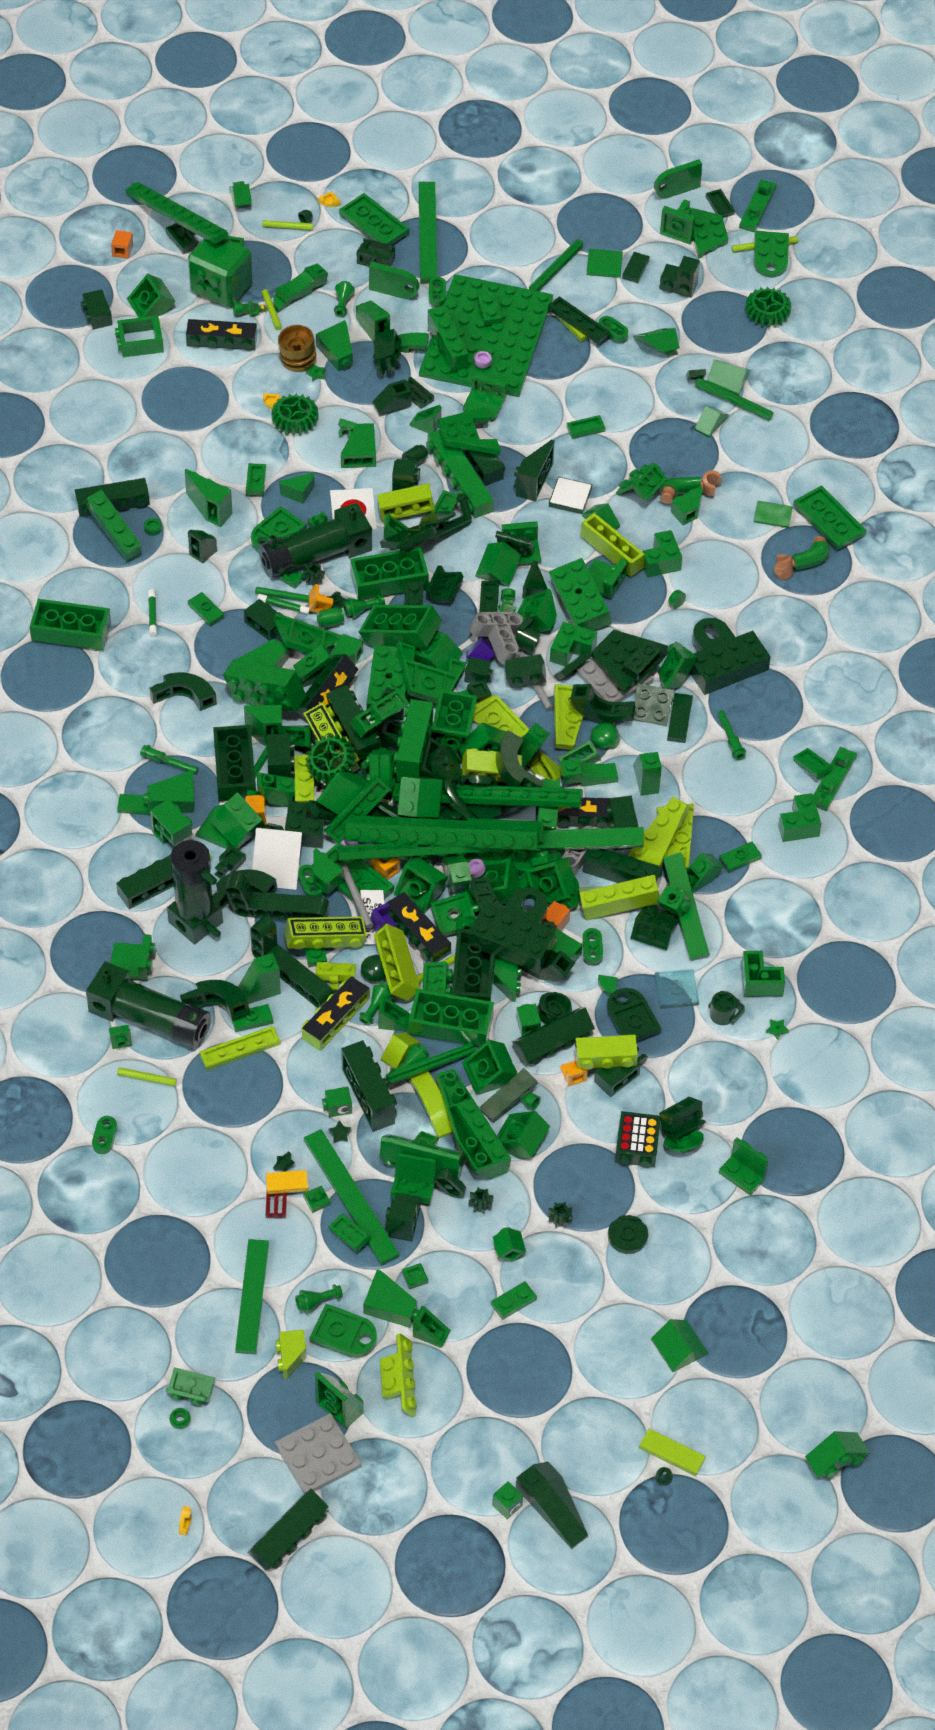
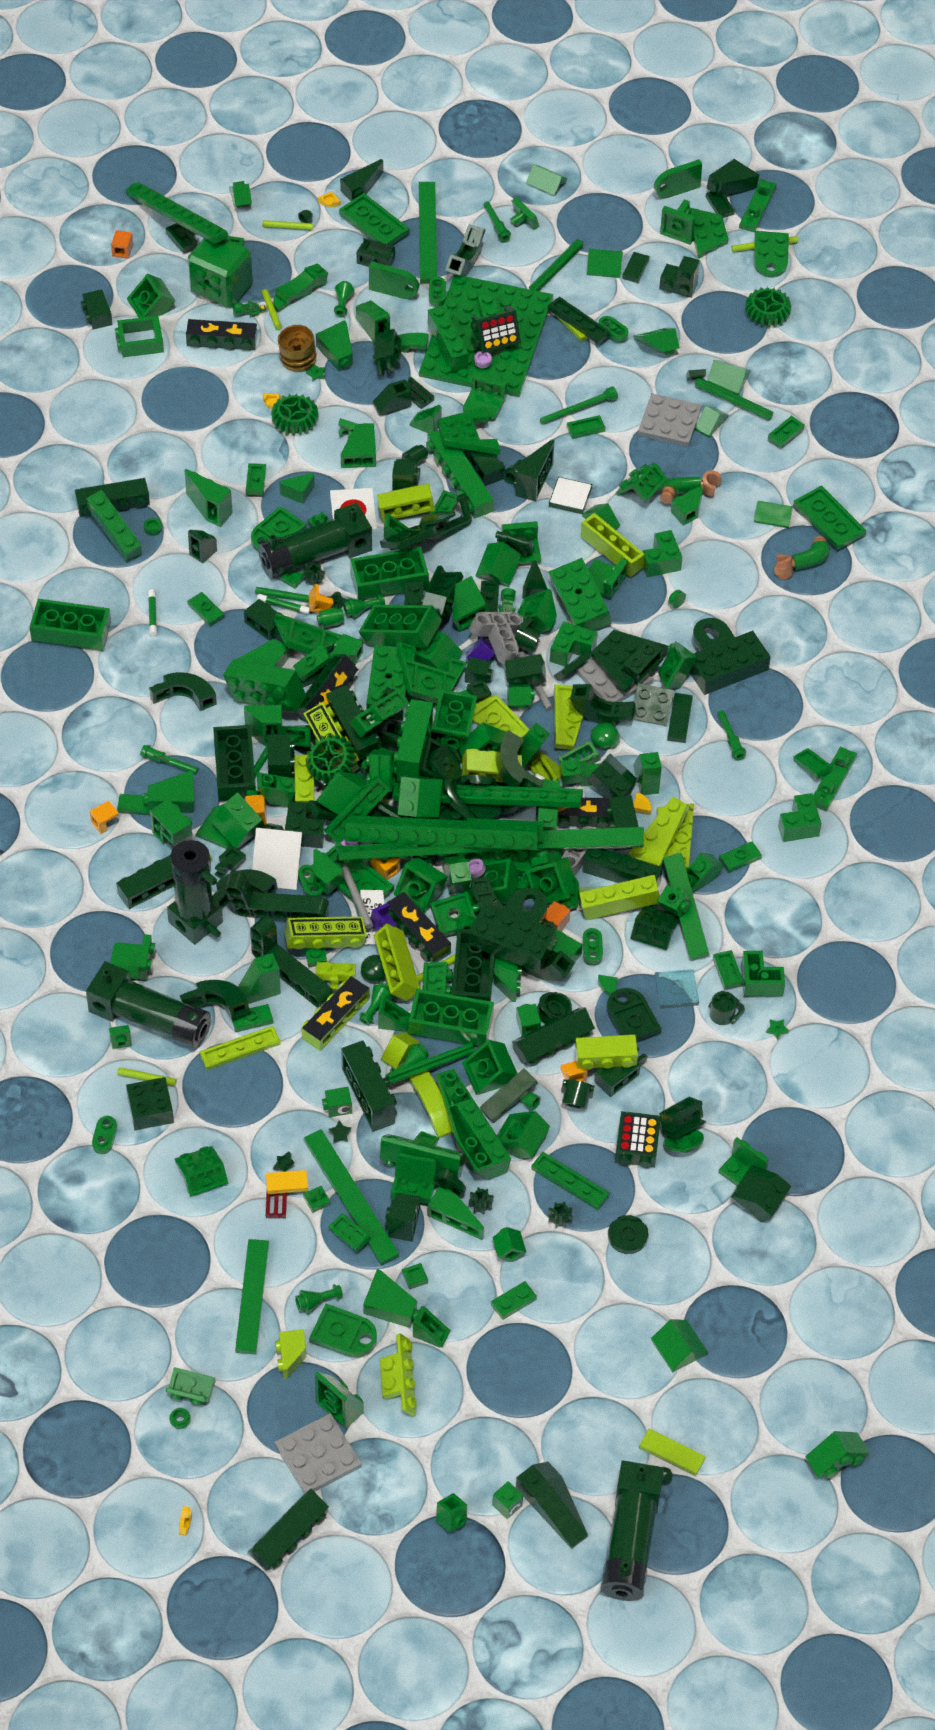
none -> light orange panel [90,801,118,834]
none -> dark green brick [126,1077,174,1131]
none -> green bracket [174,1146,228,1197]
none -> dark green slope [340,159,384,201]
none -> hinge [420,592,454,618]
none -> green slope [427,1187,484,1240]
none -> green brick [436,1493,468,1533]
none -> arch [445,224,486,276]
none -> green slope [452,576,490,632]
none -> panel [470,306,521,353]
none -> green pin [484,201,511,242]
none -> dark green cone [504,460,522,484]
none -> green brick [507,684,535,709]
none -> green tile [510,197,539,230]
none -> panel [526,164,567,195]
none -> green tile [531,1152,610,1211]
none -> green piece [540,386,618,424]
none -> dark green piece [561,1079,595,1109]
none -> dark green slope [587,753,637,798]
none -> dark green piece [600,1460,664,1601]
none -> yellow tile [634,792,651,815]
none -> light grey plate [638,393,702,447]
none -> dark green slope [707,159,760,197]
none -> green plate [713,950,743,990]
none -> dark green slope [730,1166,792,1222]
none -> green plate [768,415,805,448]

